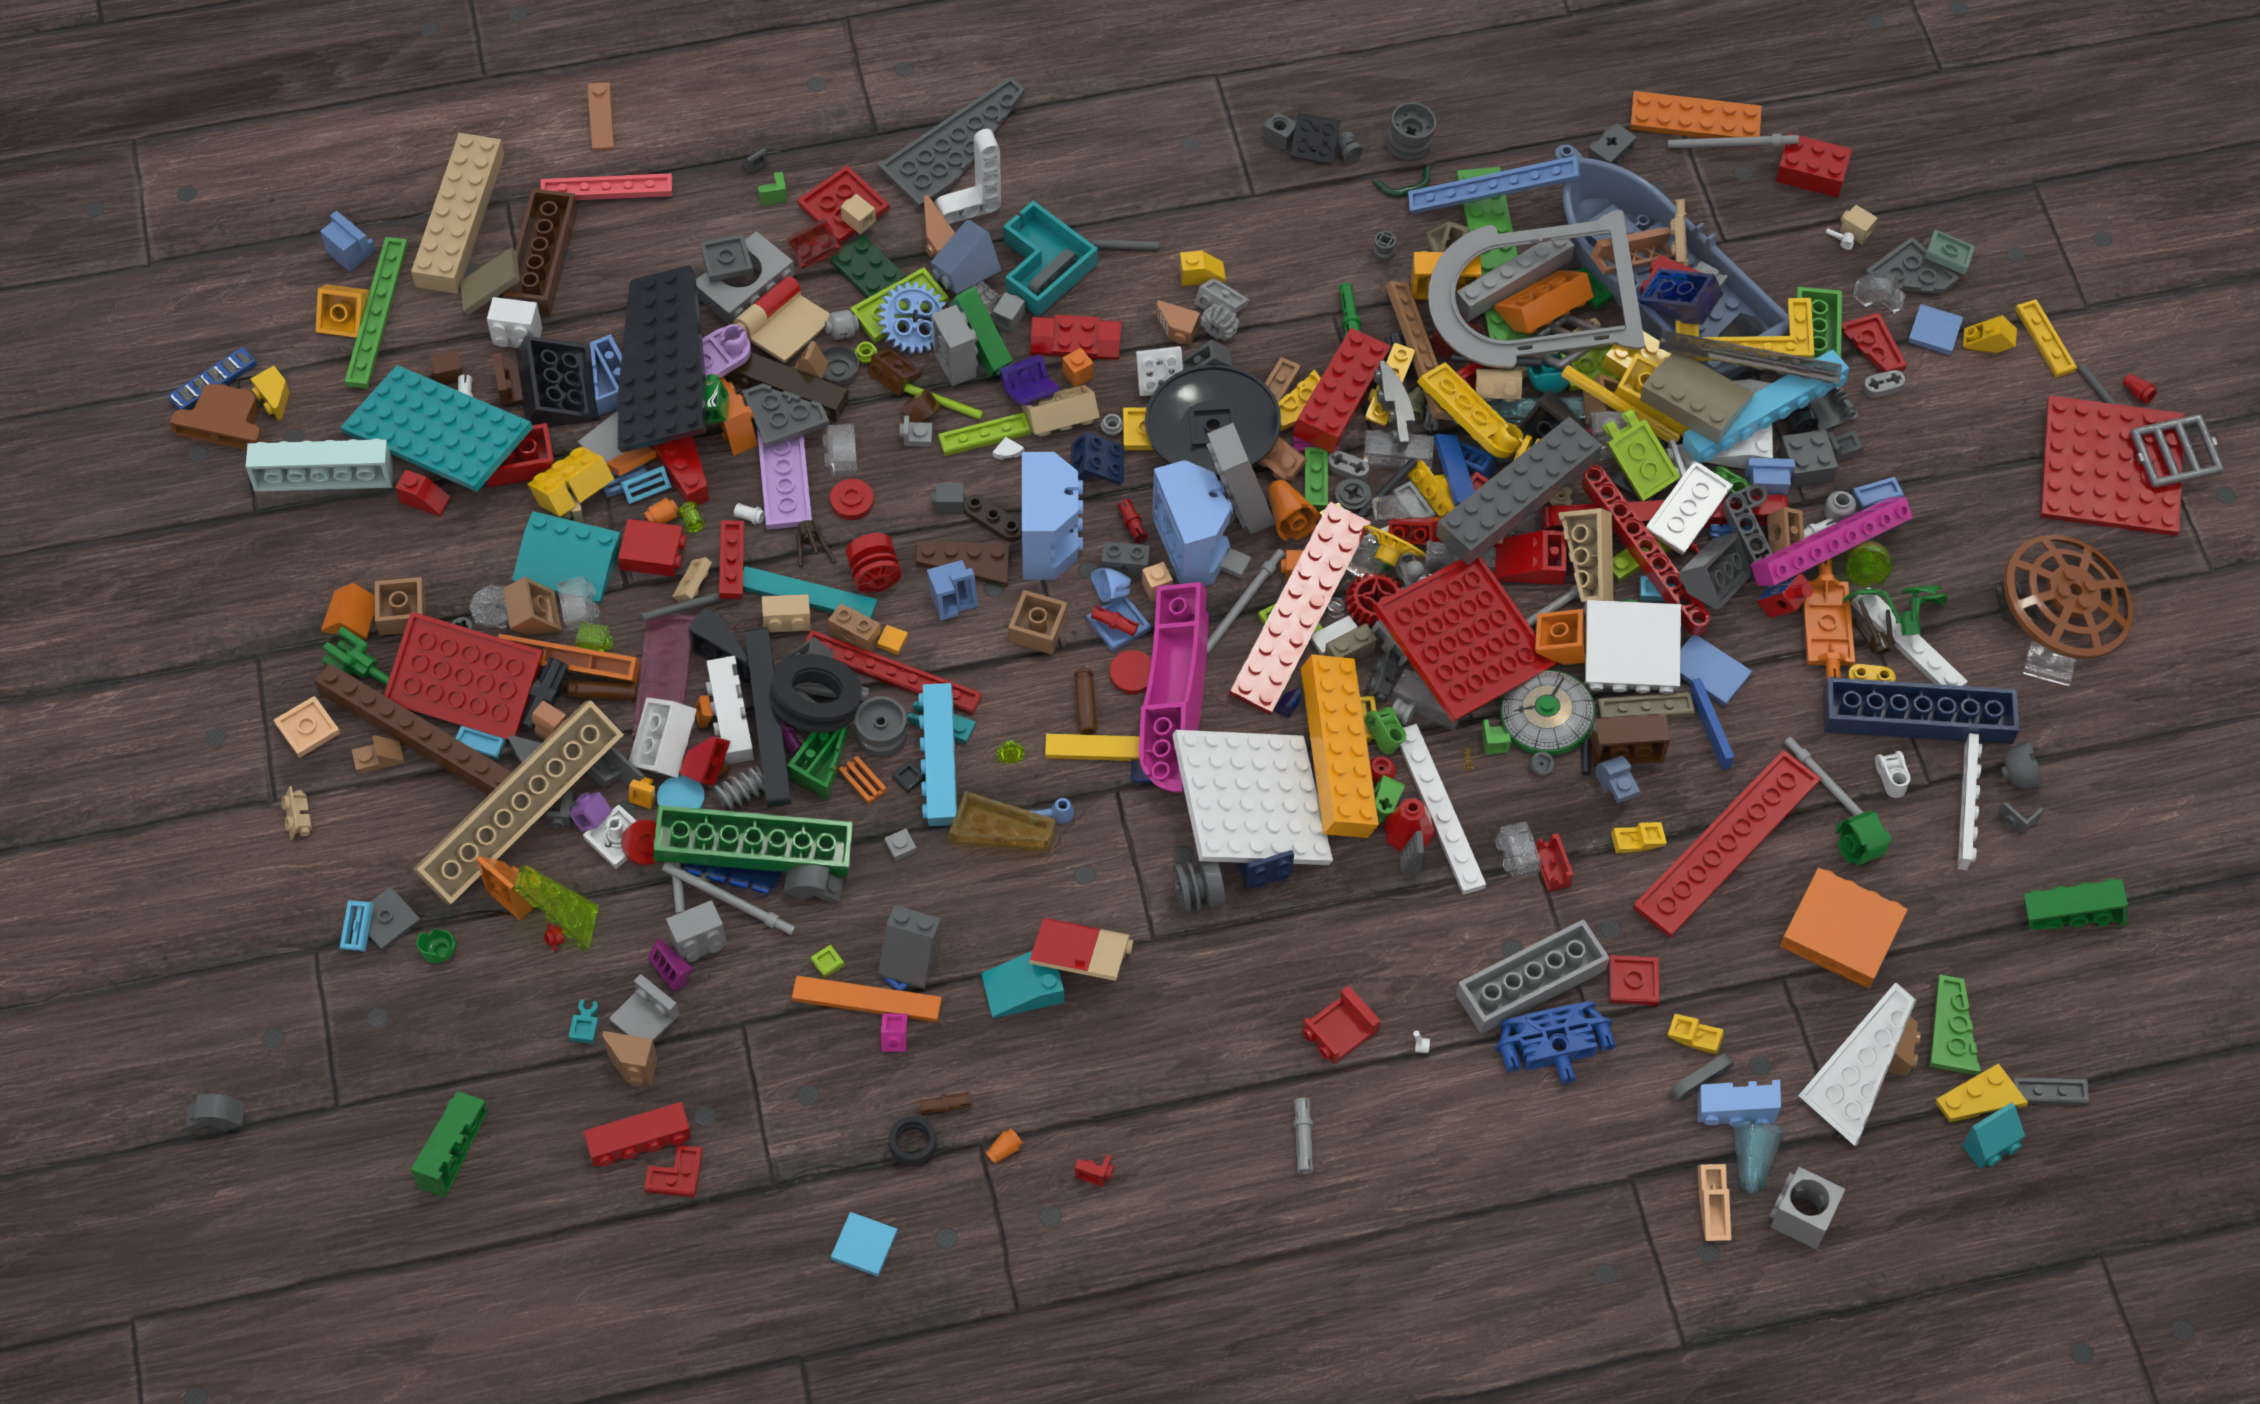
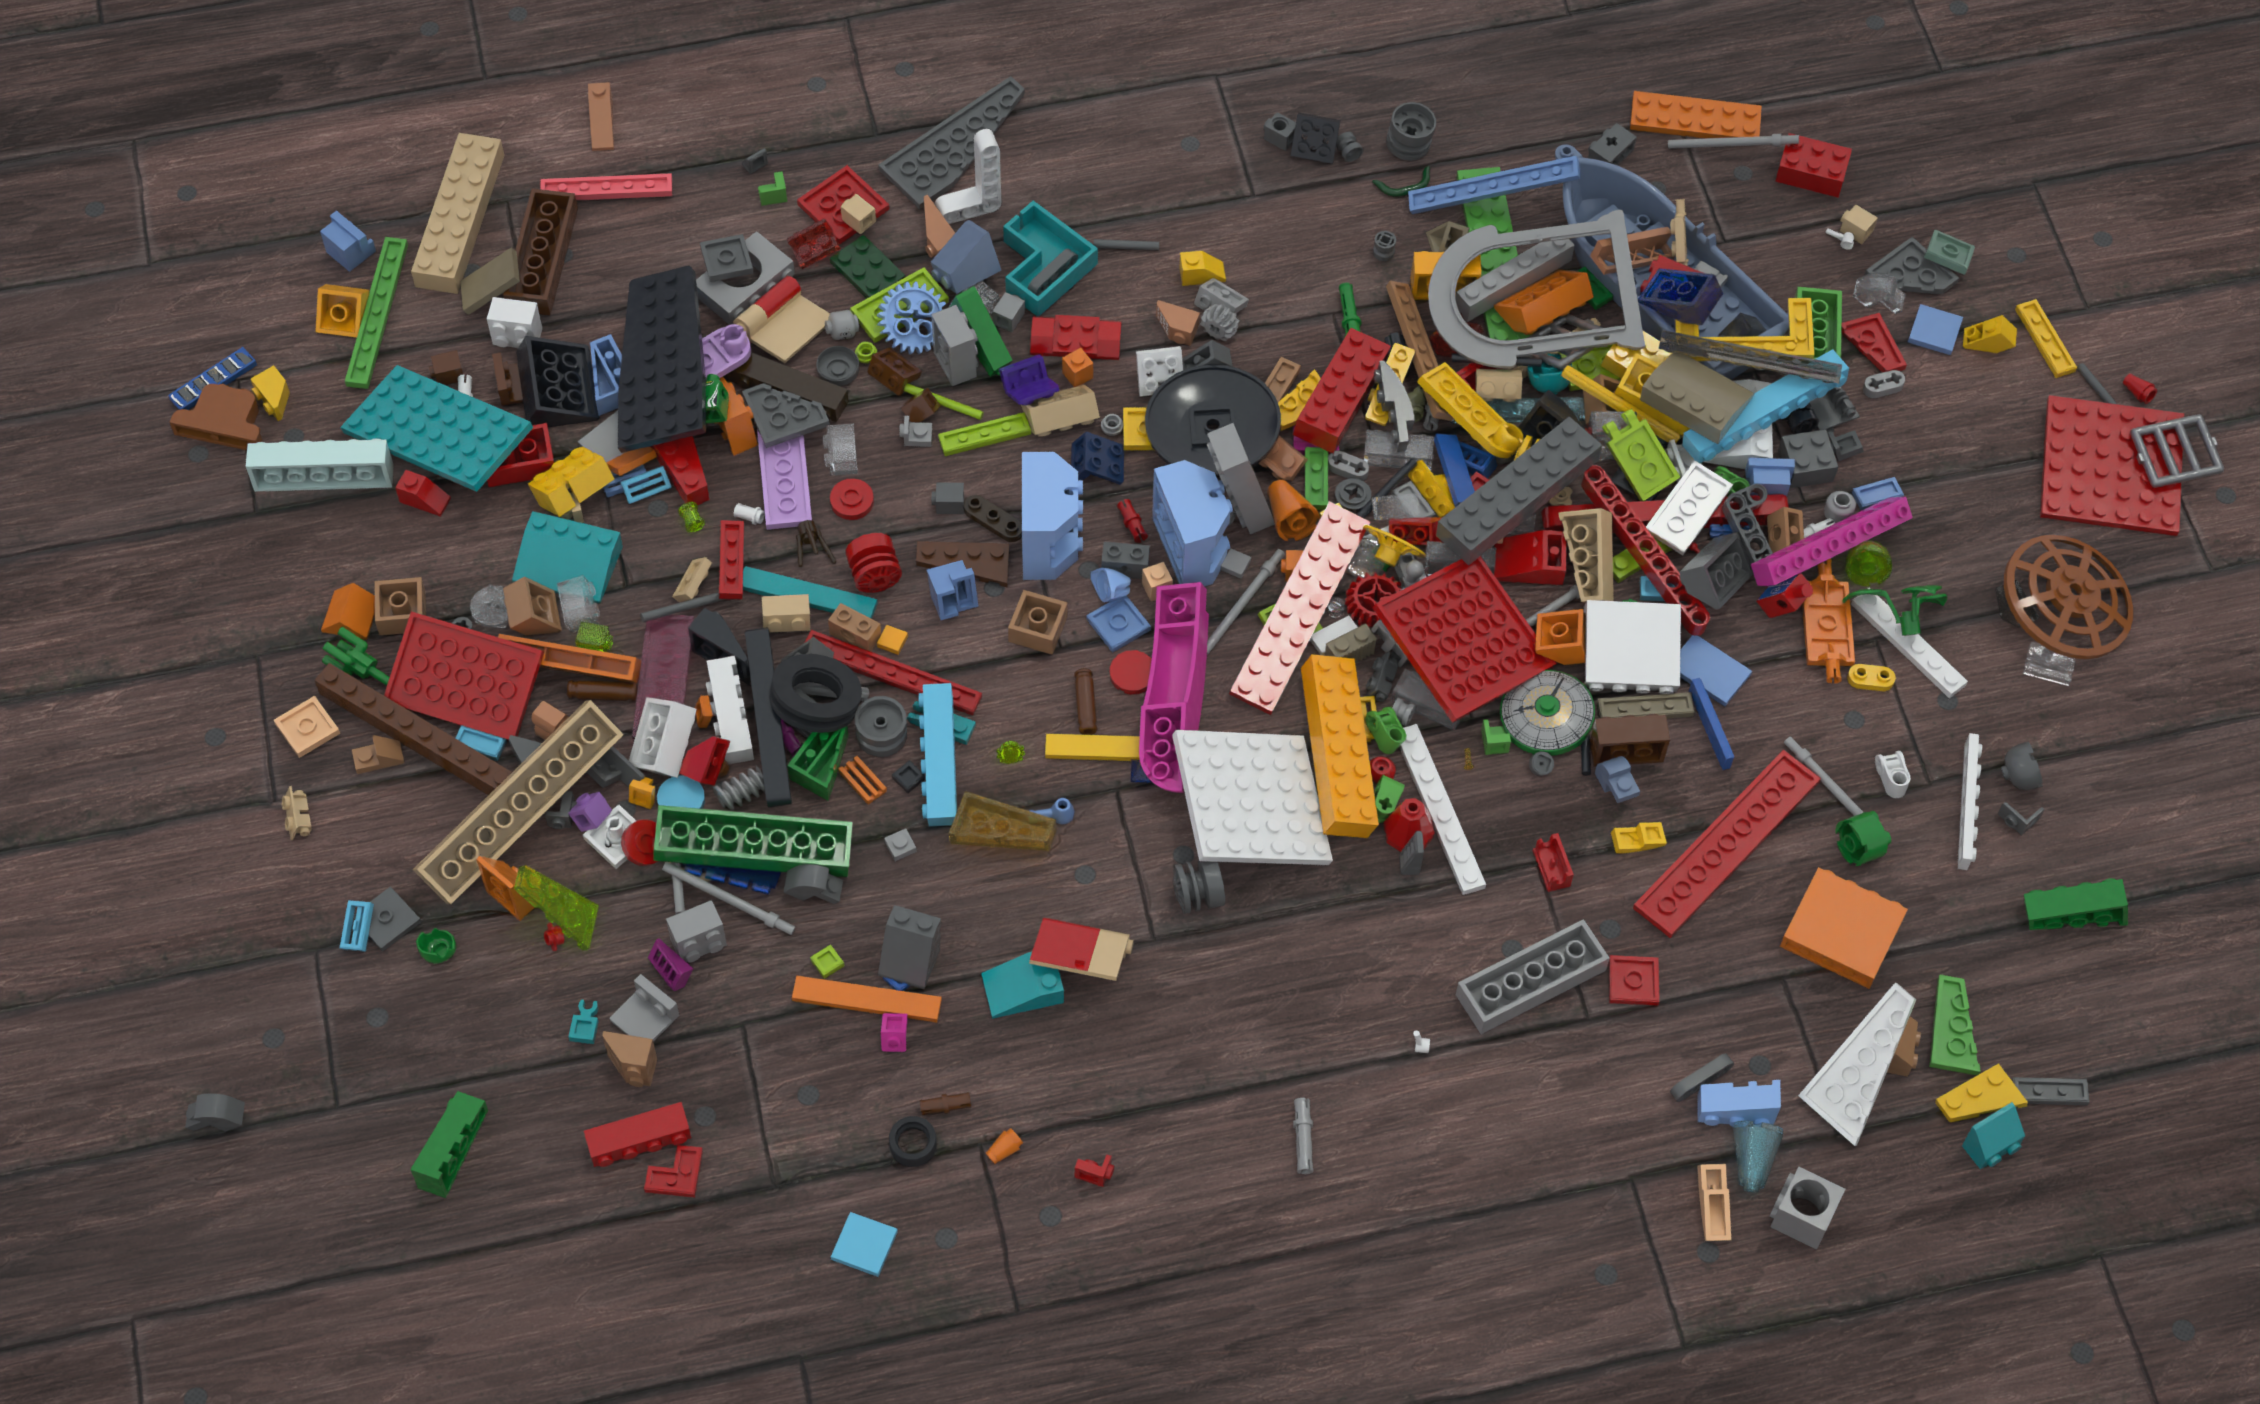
black piece [521,657,569,728] -> none
red brick [618,519,687,577] -> none
orange brick [643,498,679,524] -> none
medium nougat slope [794,341,828,379] -> none
white tile [993,437,1024,460] -> none
red pin [1091,605,1139,637] -> none
dark blue bracket [1237,850,1294,889] -> none
clear blue slope [1274,688,1301,718] -> none
red panel [1302,985,1381,1065] -> none
clear brick [1495,821,1542,879] -> none
blue piece [1495,1001,1616,1084] -> none
yellow slope [1668,1014,1724,1055] -> none
dark blue brick [1823,677,2019,744] -> none
dark brown plant [1853,600,1895,655] -> none

